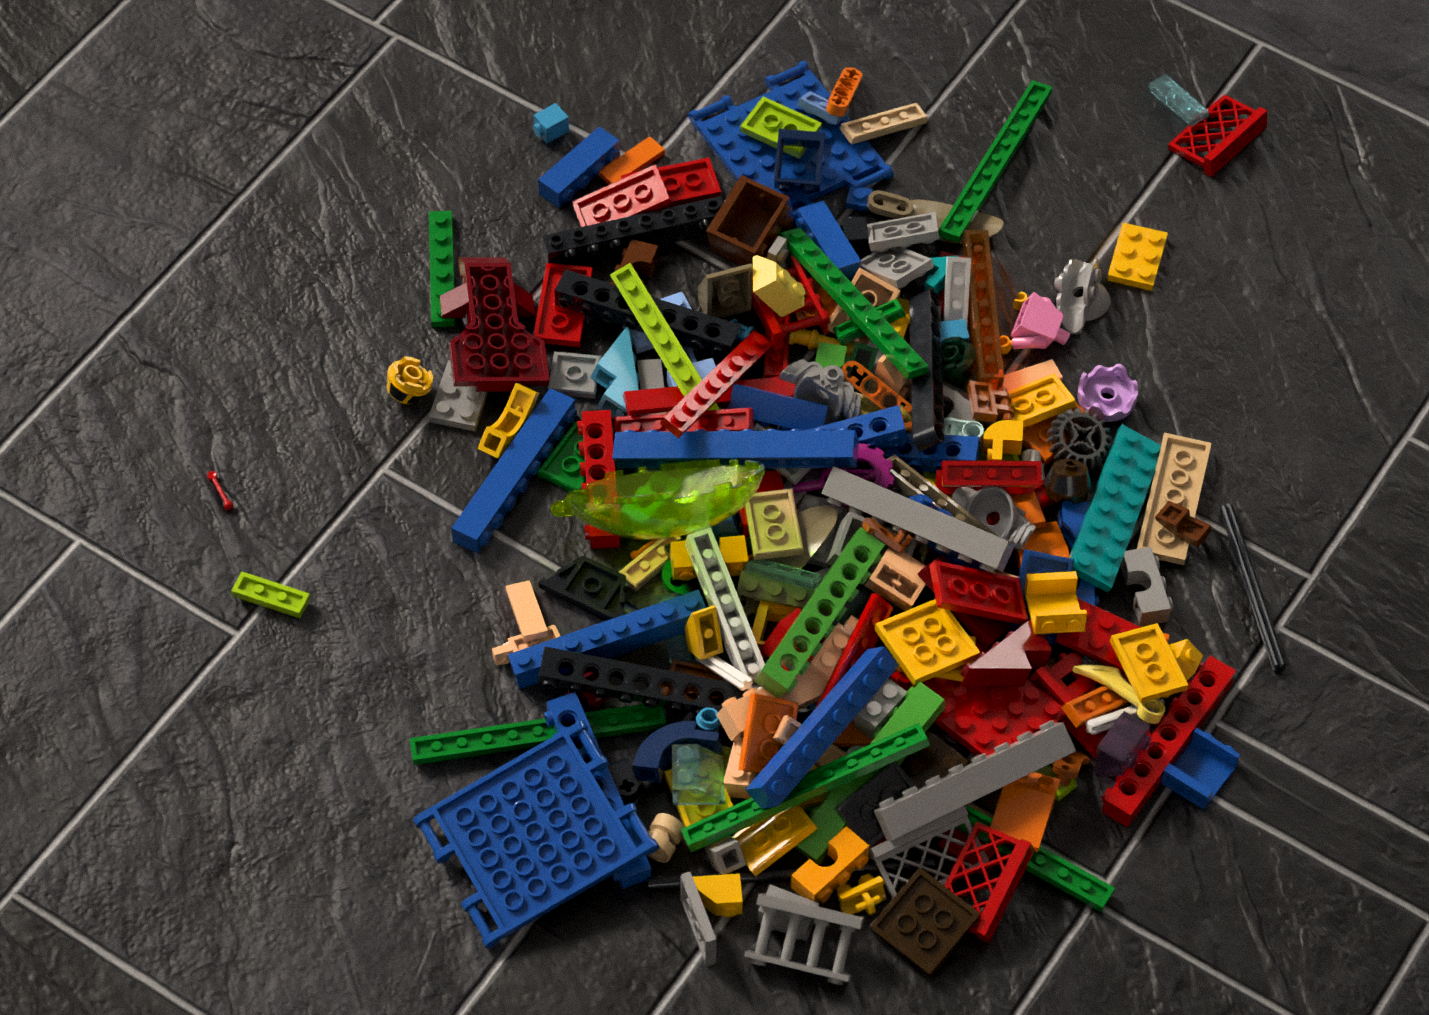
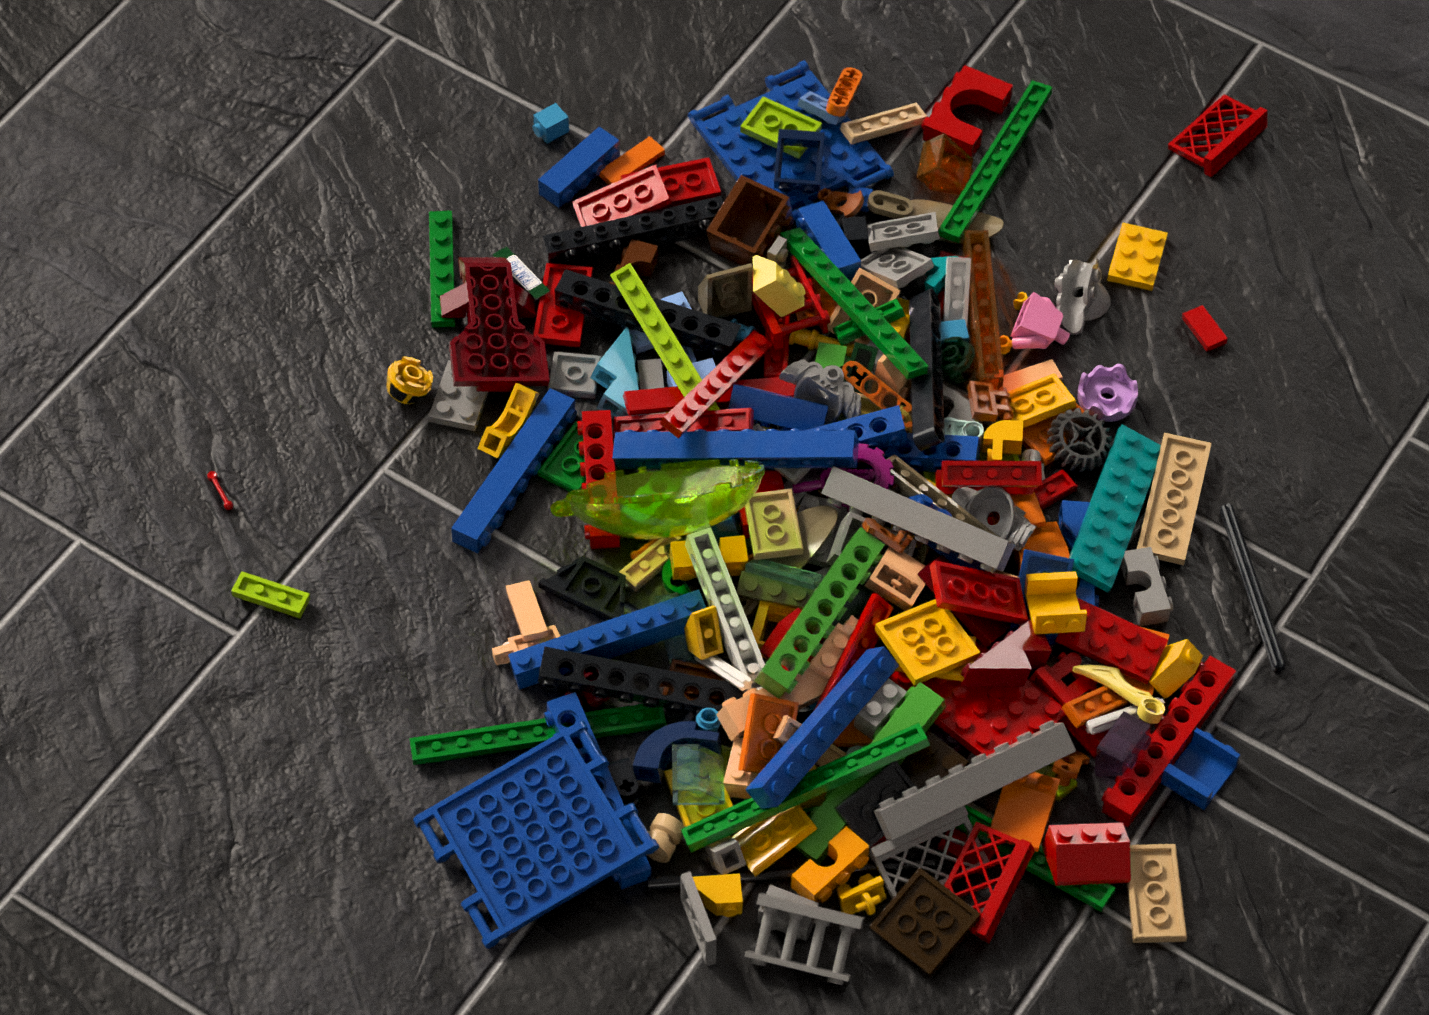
dark brown cone [1044,459,1092,504] -> none
yellow plate [1110,623,1188,703] -> none
clear light blue tile [1148,74,1209,126] -> none
reddish brown slope [1155,501,1212,547] -> none
none -> sticker [492,247,550,299]
none -> dark orange piece [817,188,864,218]
none -> clear orange slope [916,133,973,194]
none -> red arch [921,65,1013,160]
none -> red slope [1042,822,1131,886]
none -> tan tile [1127,844,1187,943]
none -> red tile [1182,305,1228,352]

